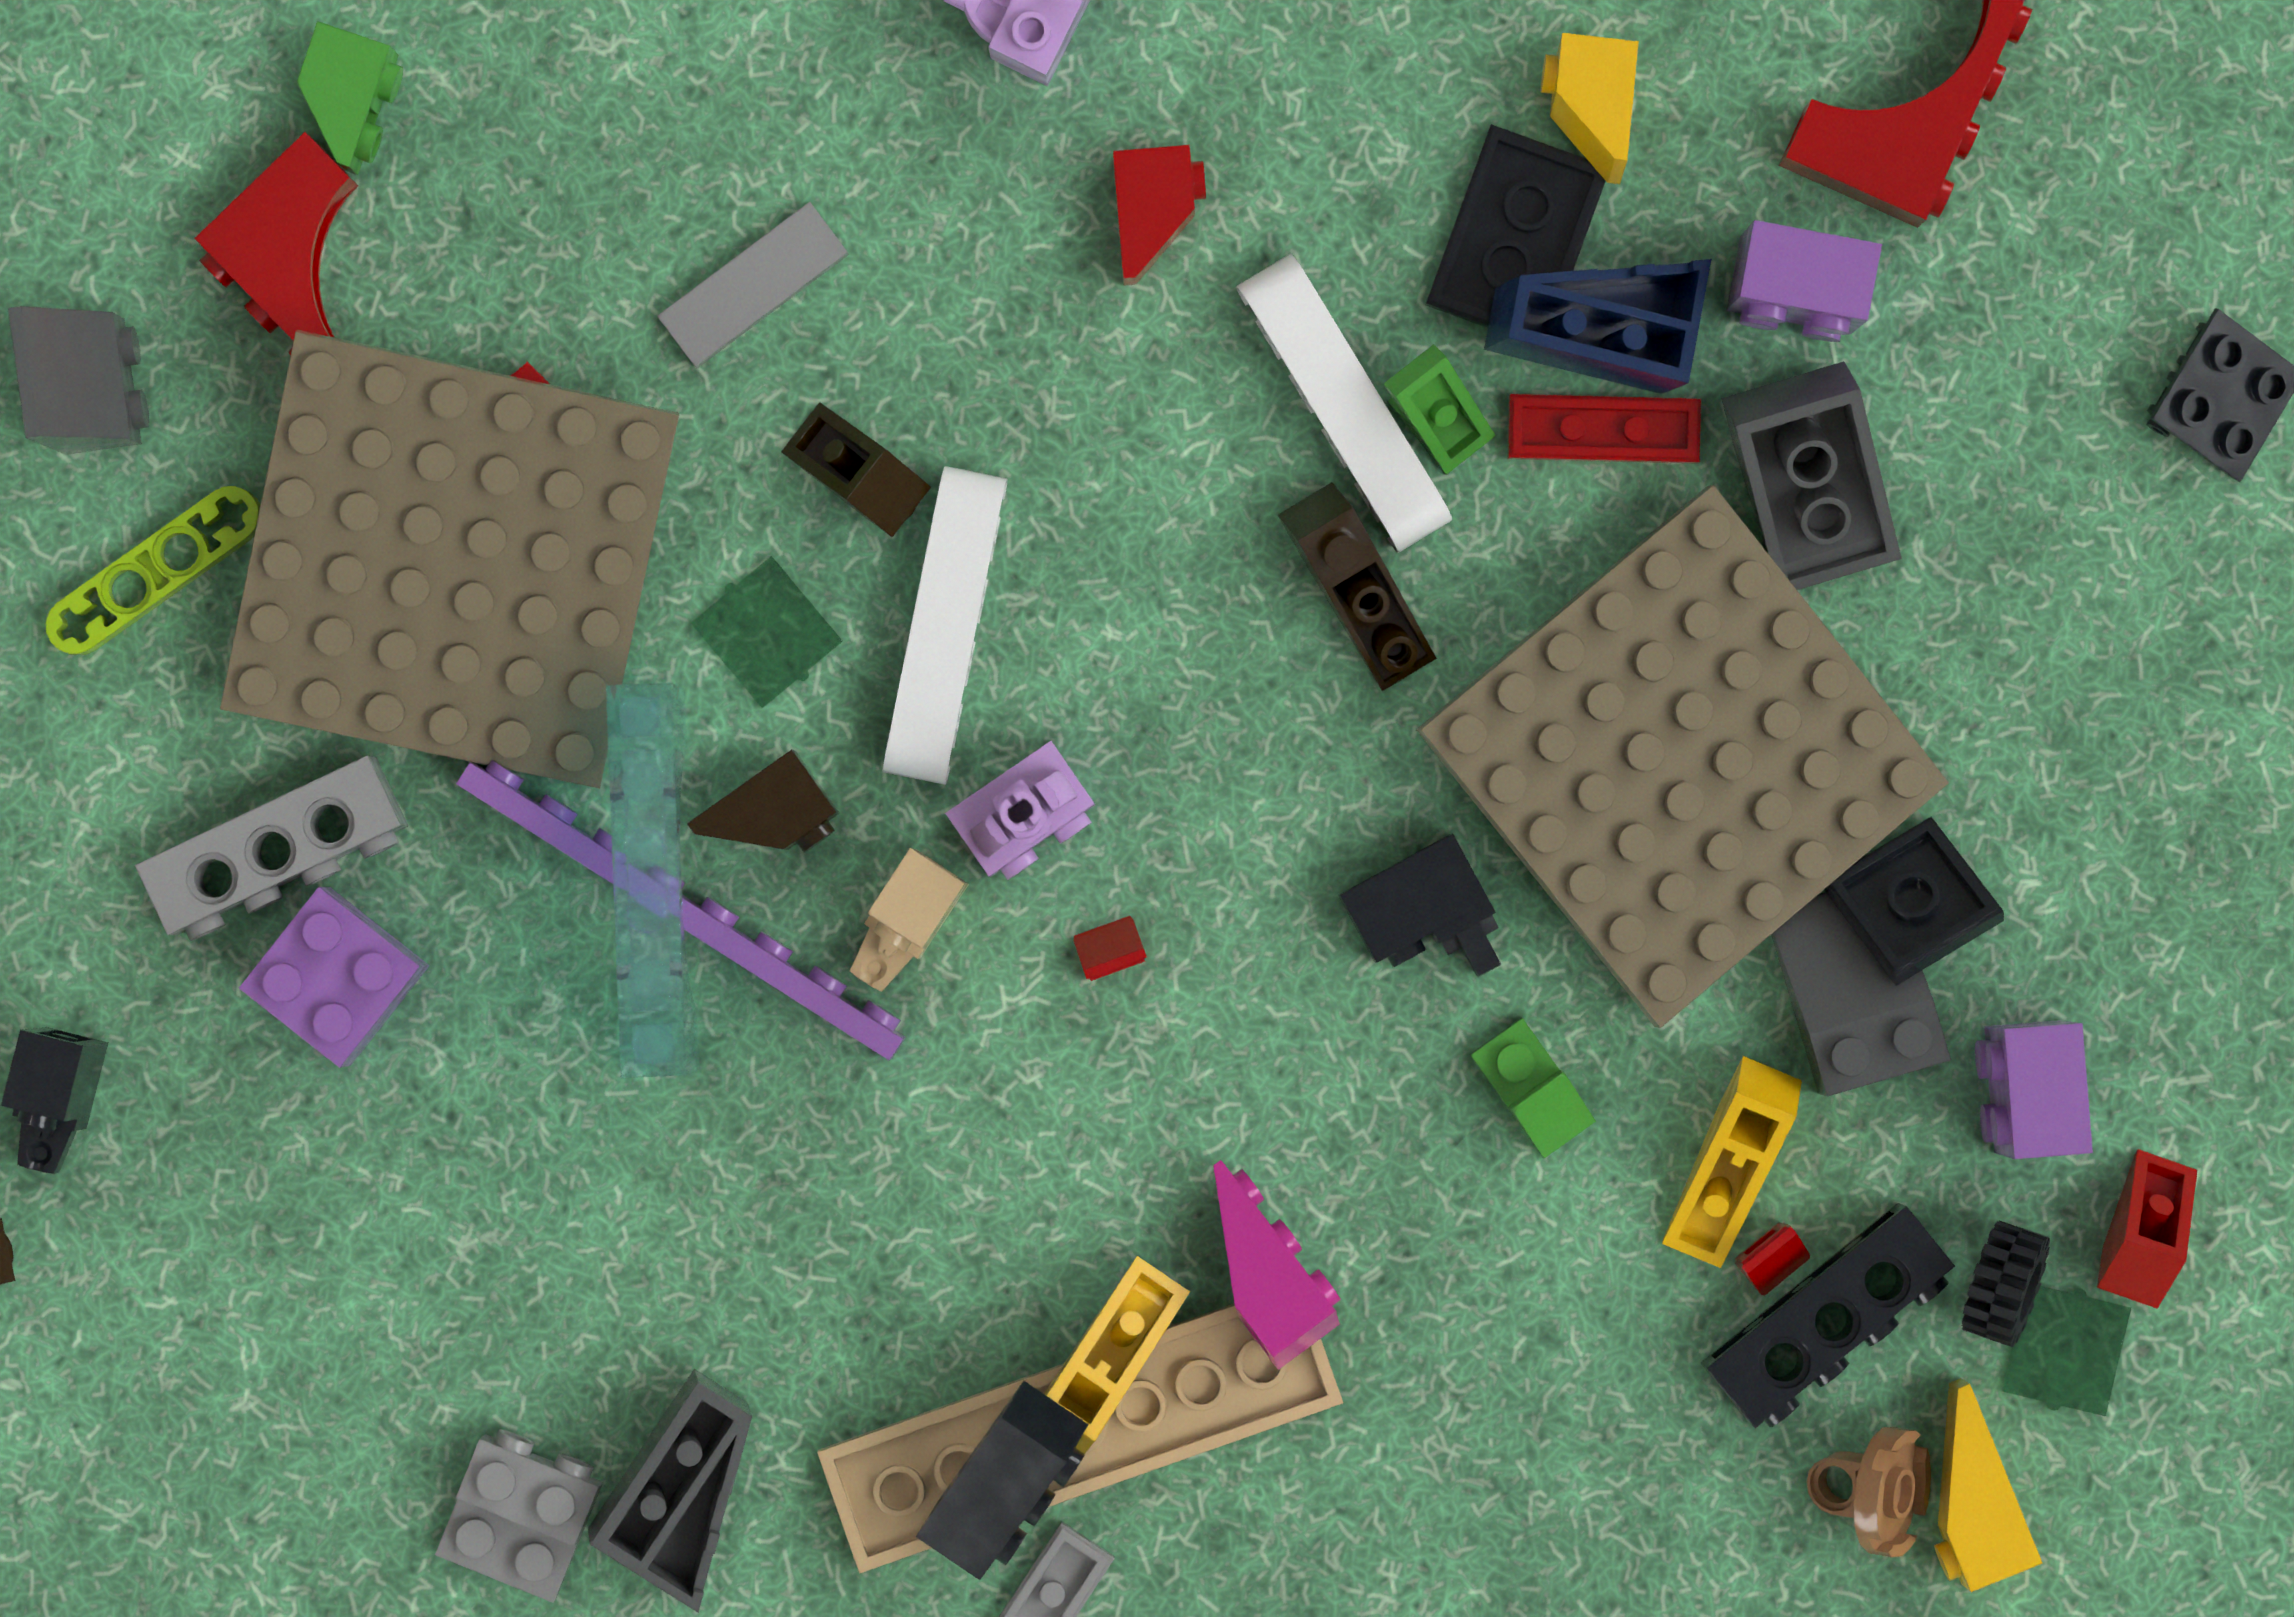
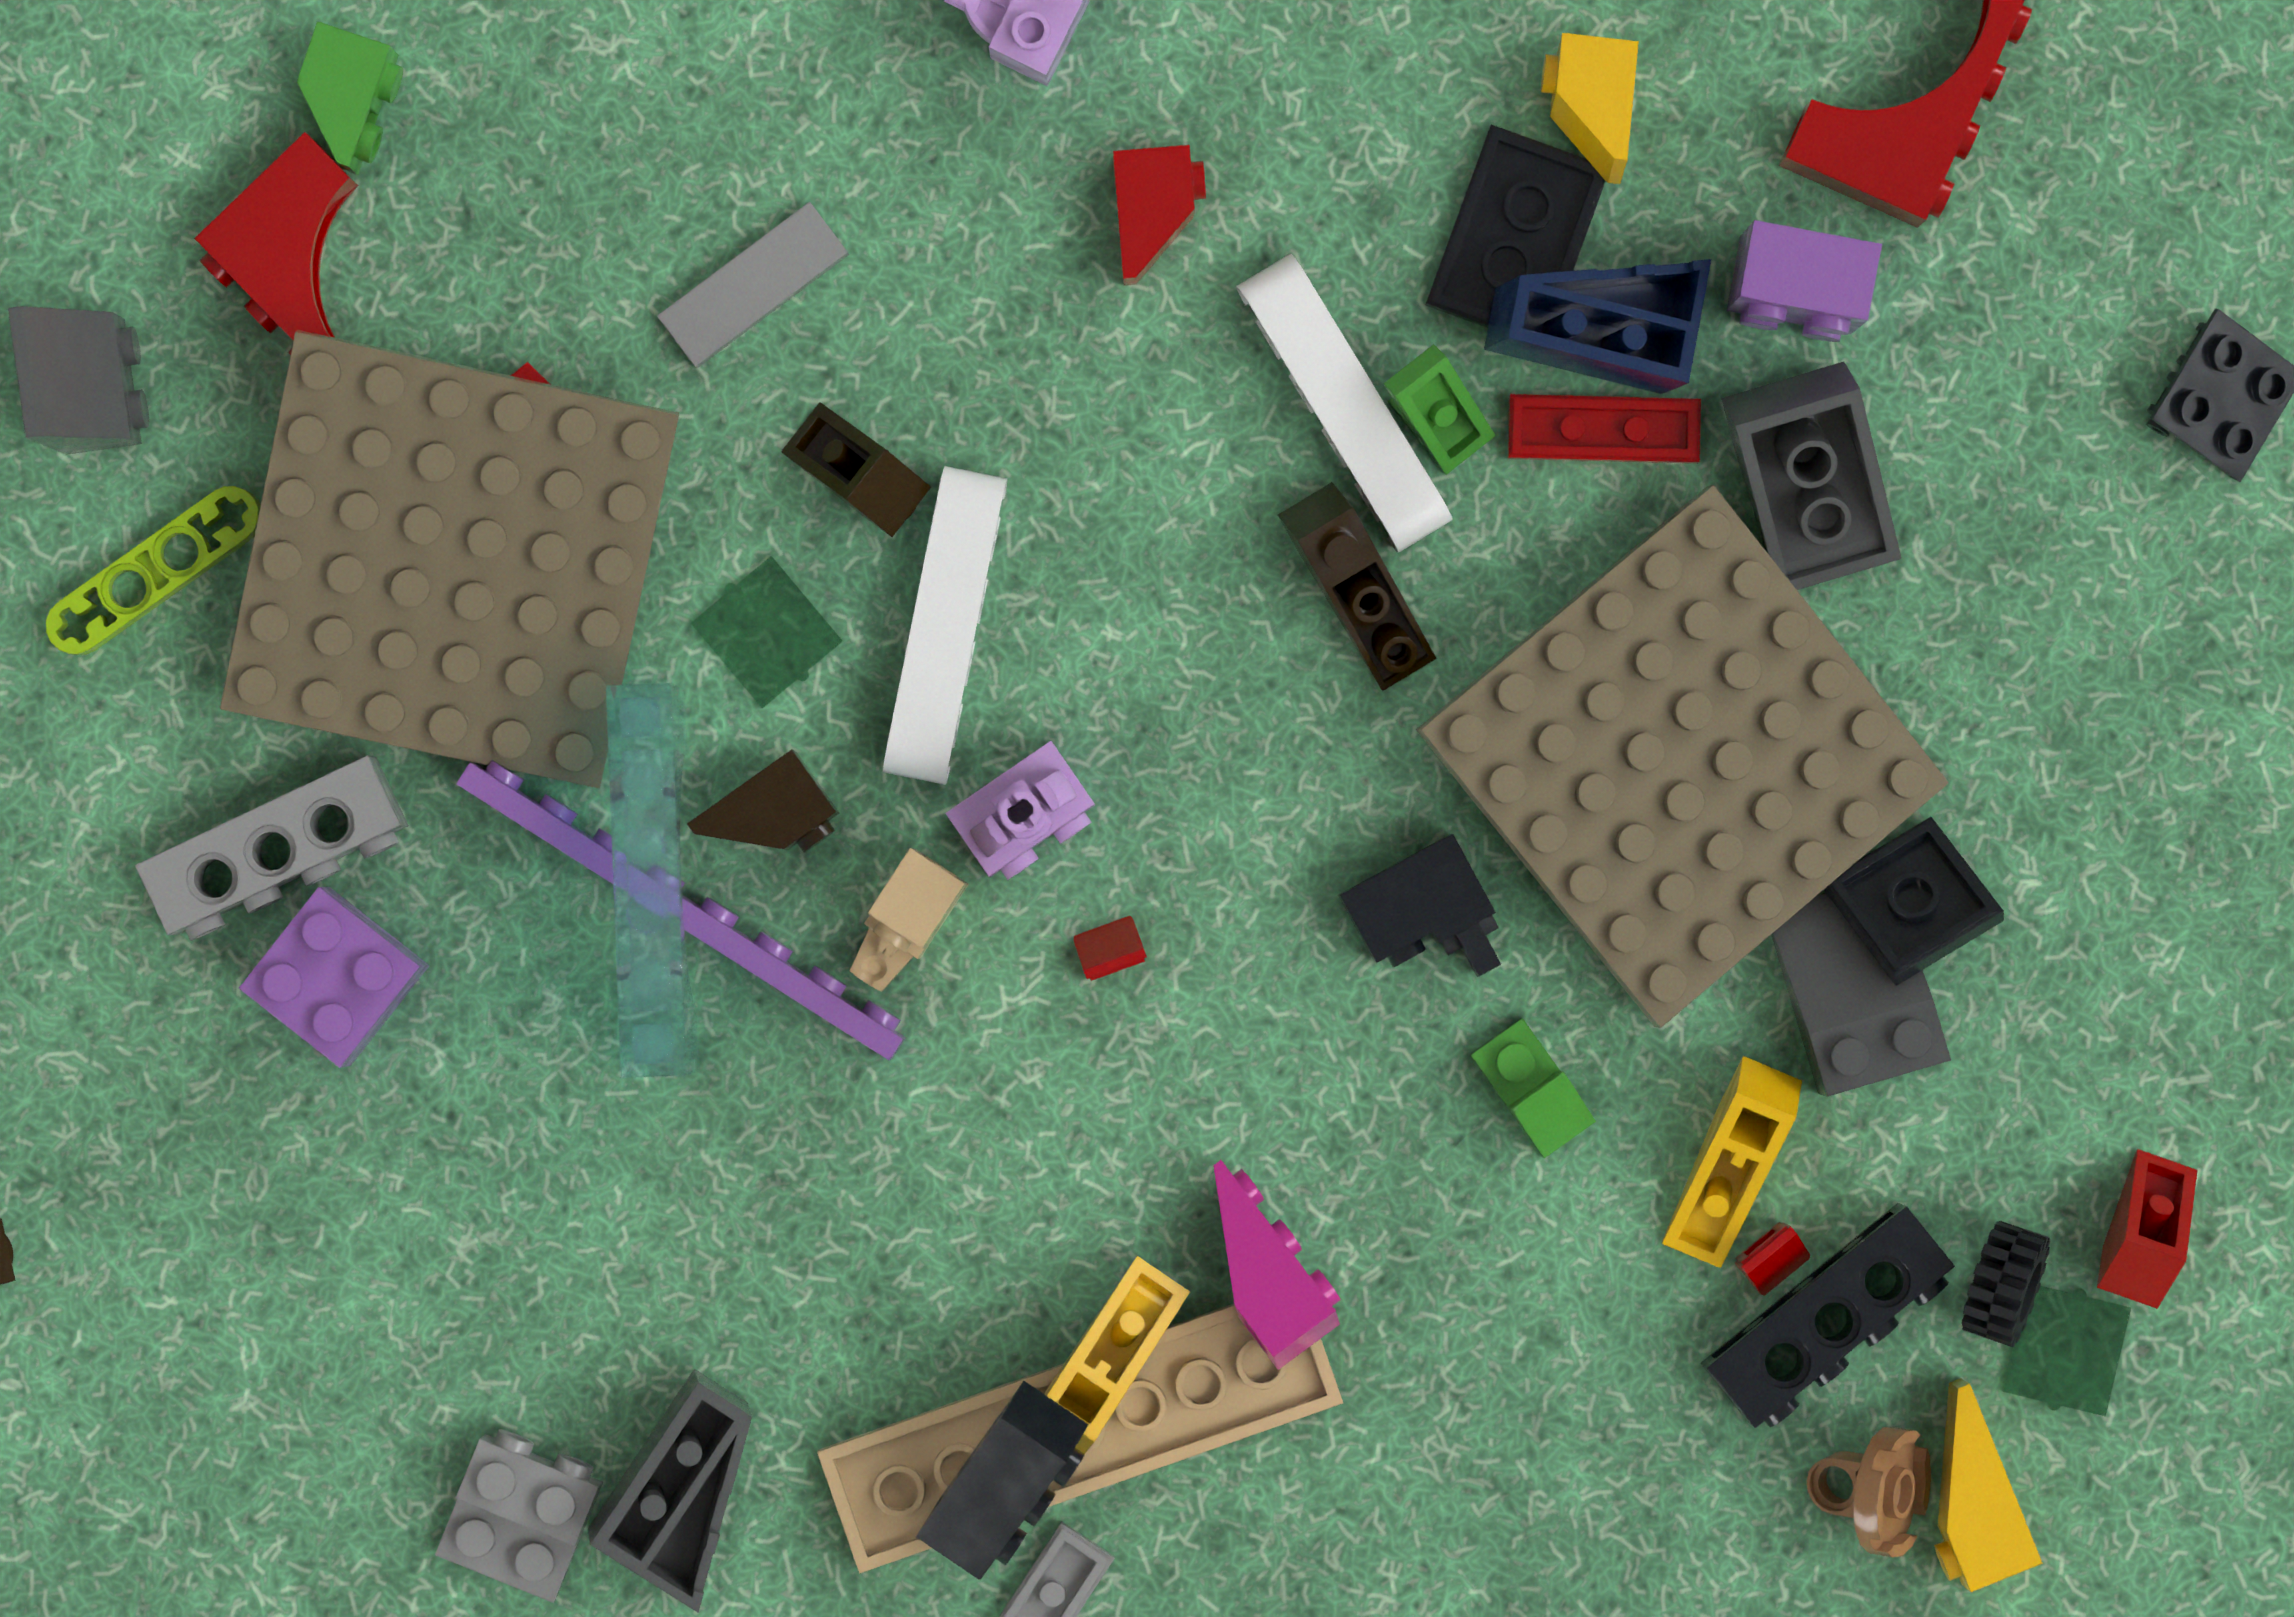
black hinge [1,1027,109,1174] -> none
medium lavender piece [1975,1020,2093,1159] -> none

